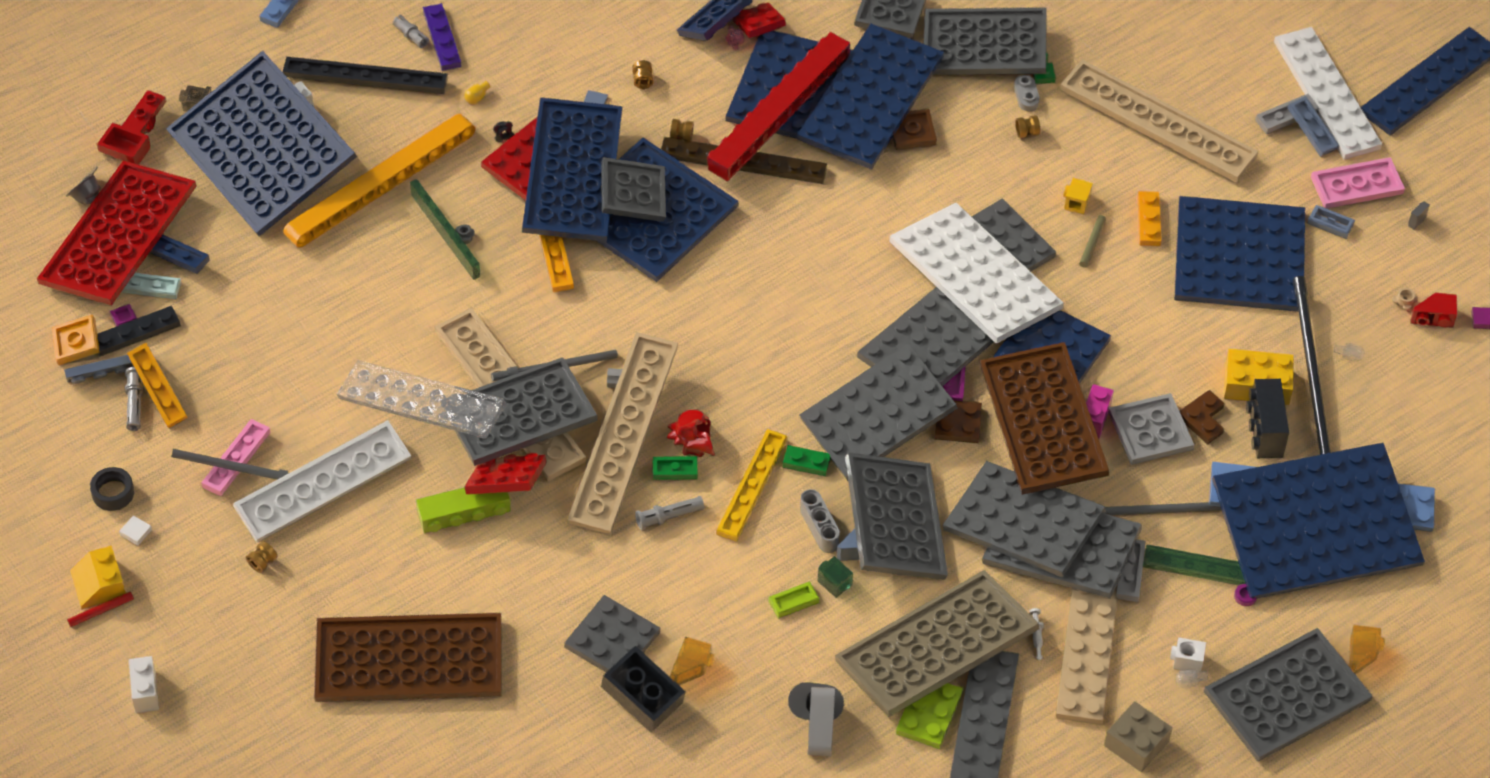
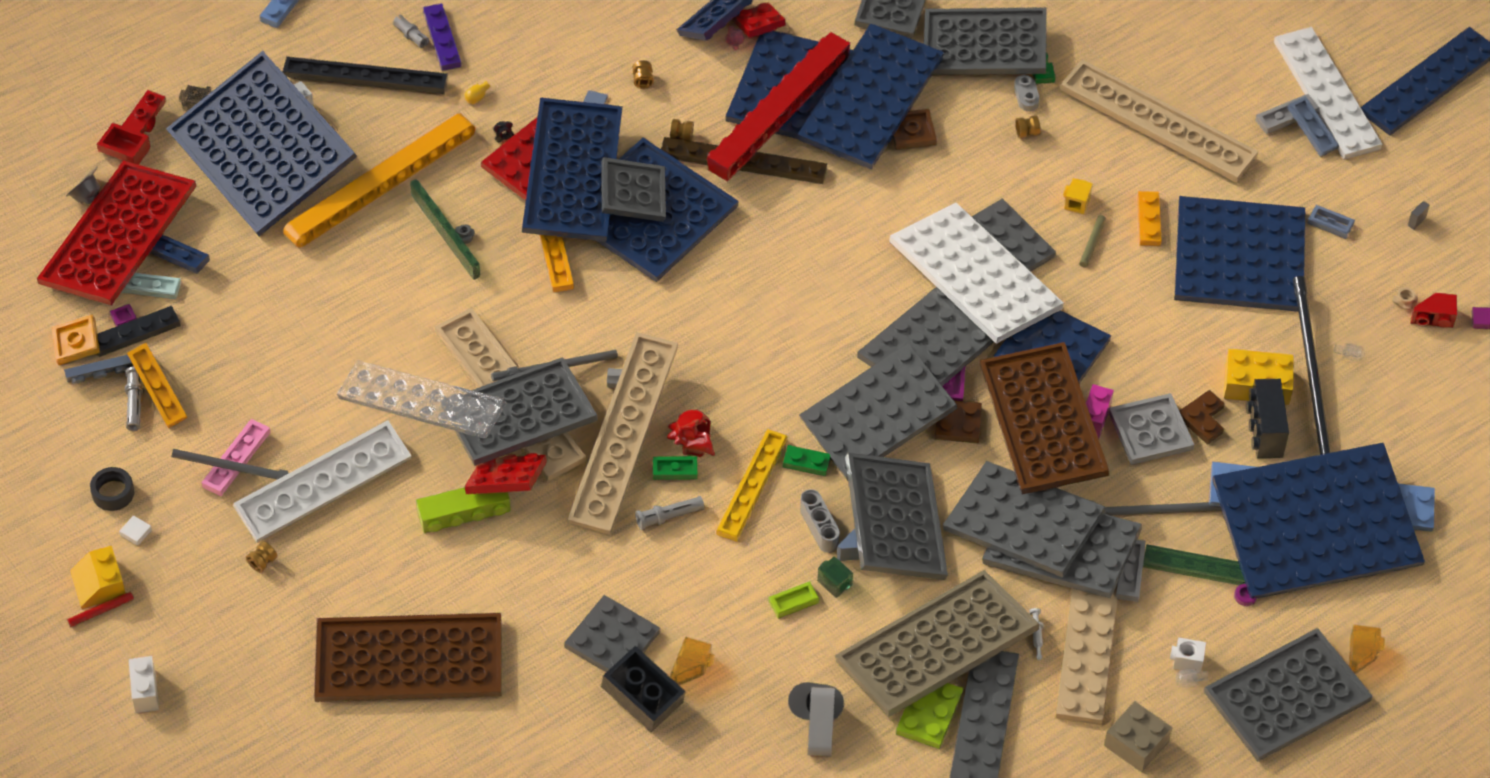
bright pink plate [1311,157,1405,209] -> none

